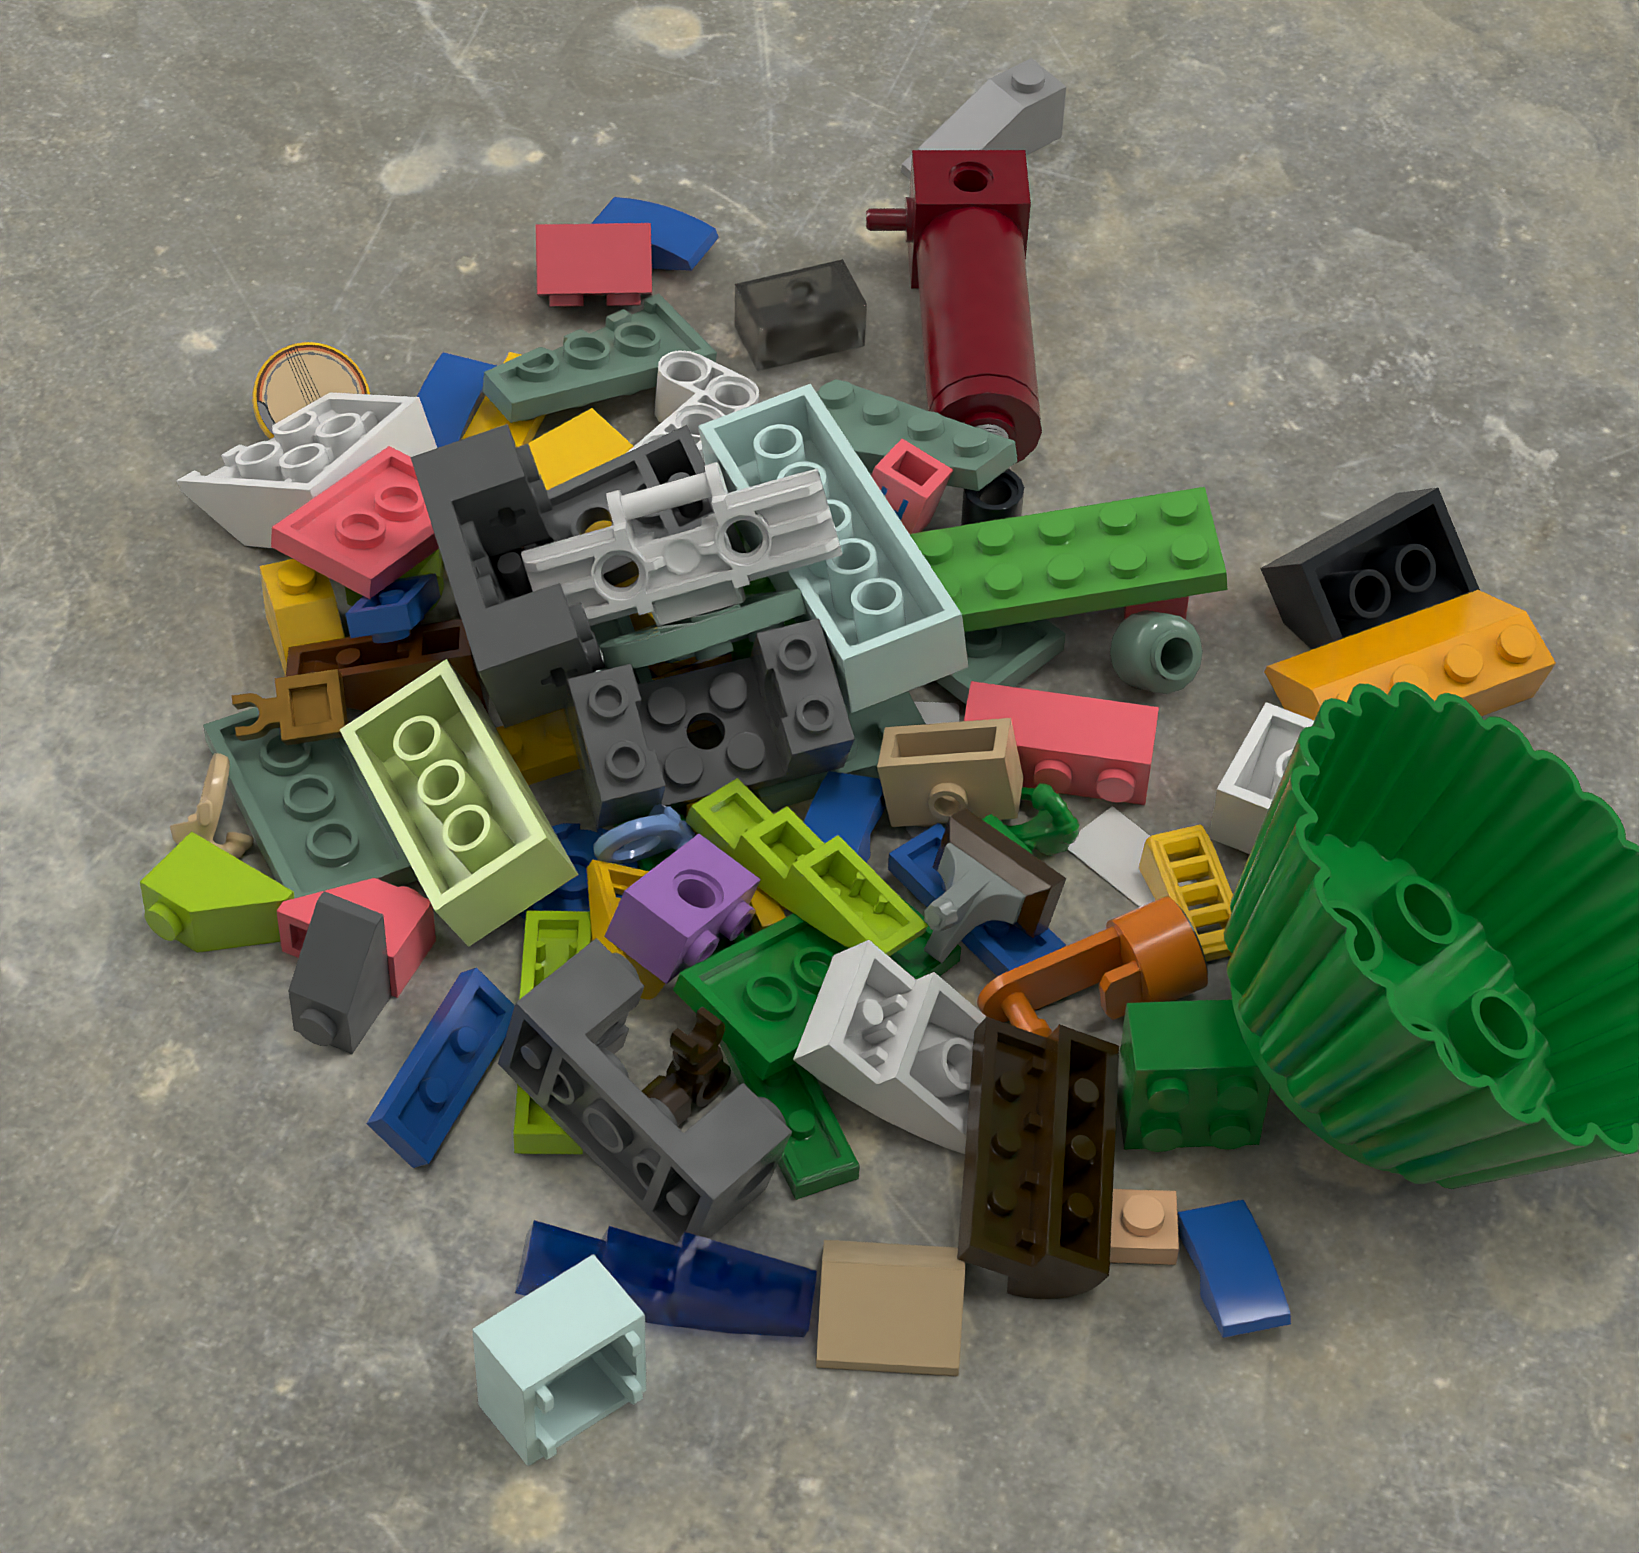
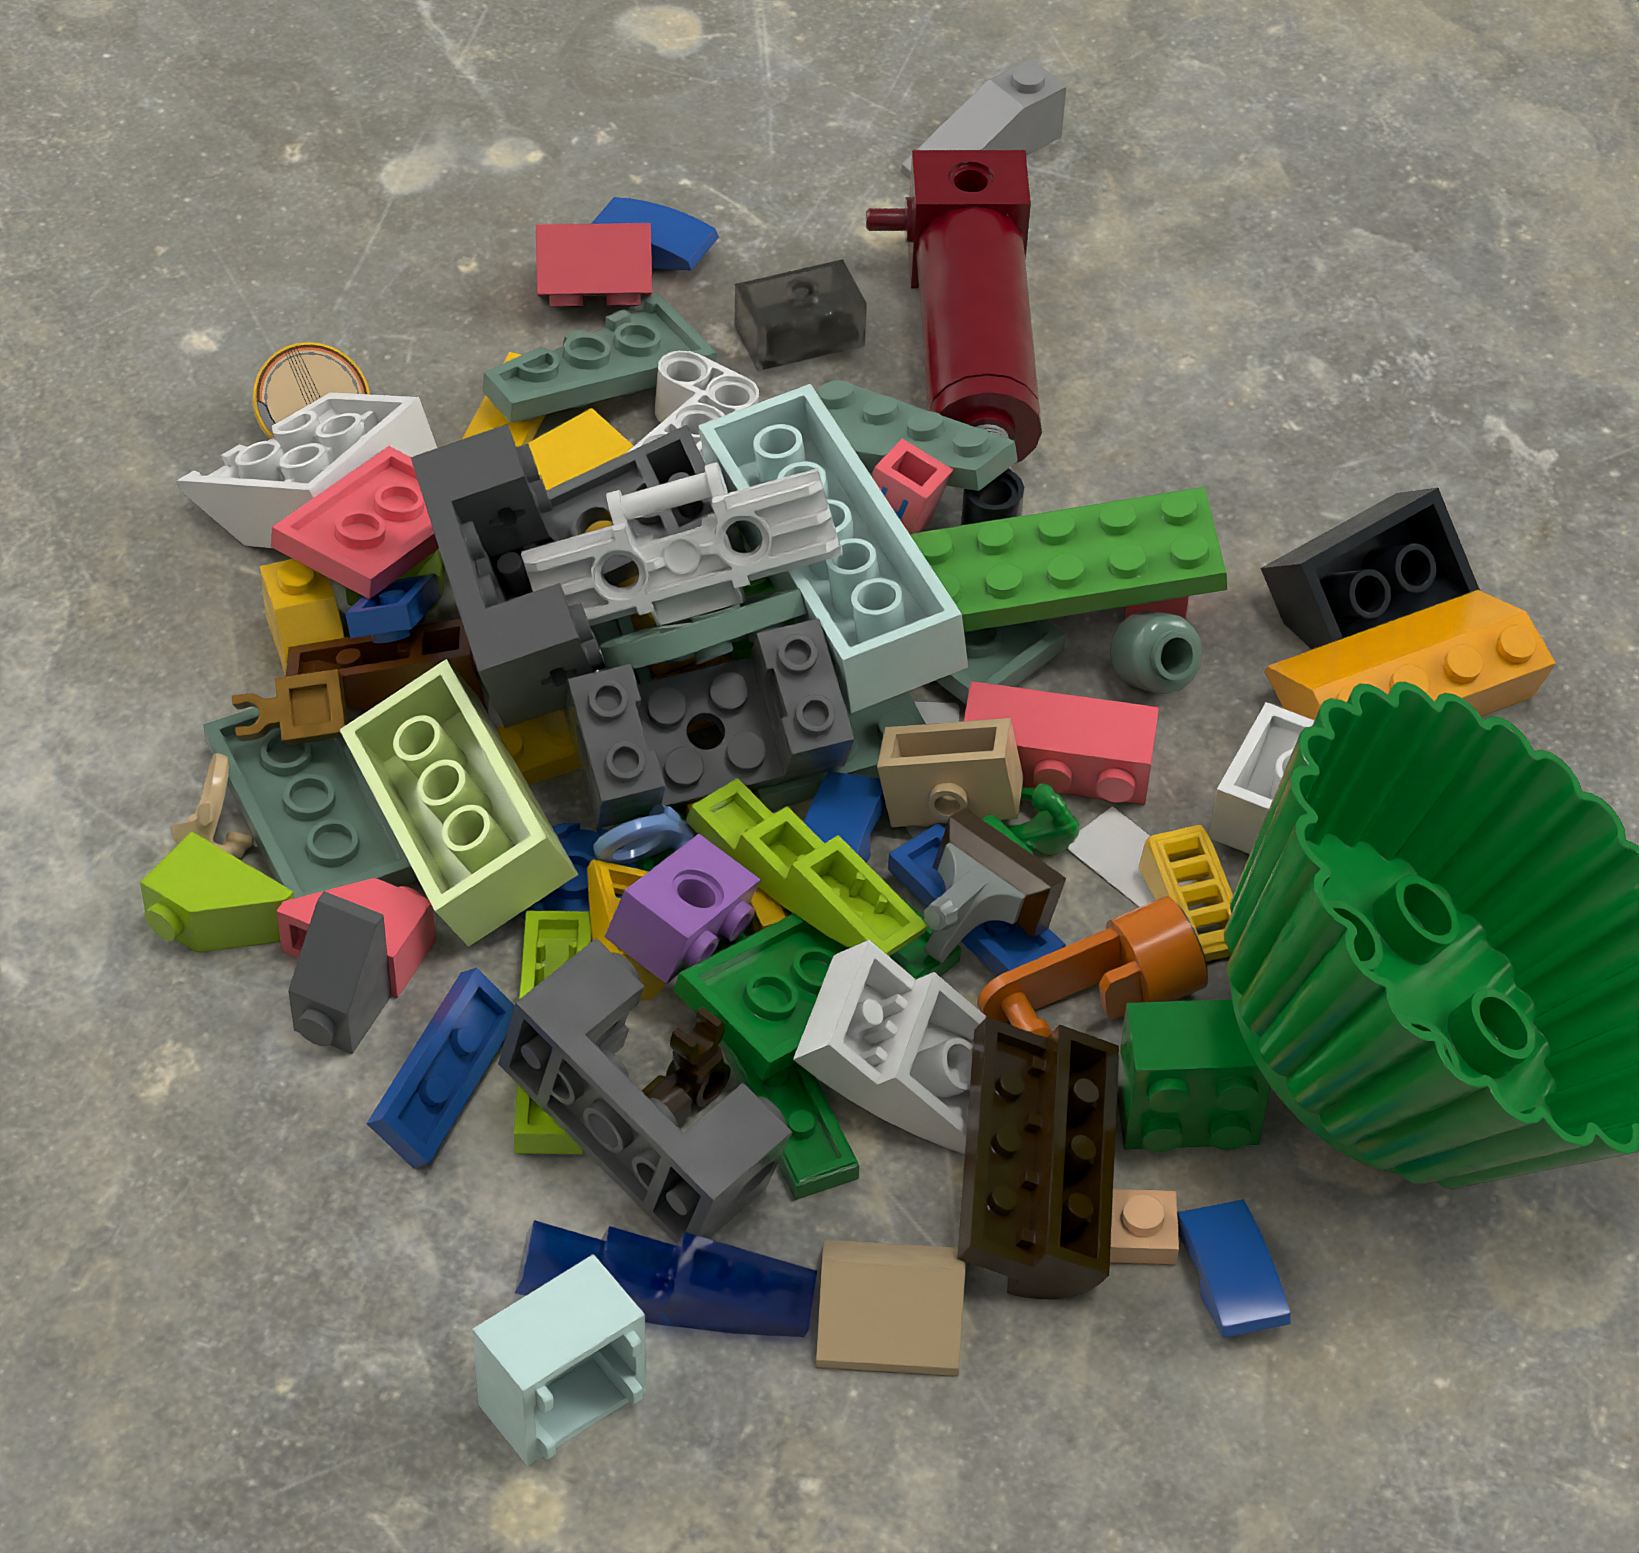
blue slope [417,352,497,448] -> none

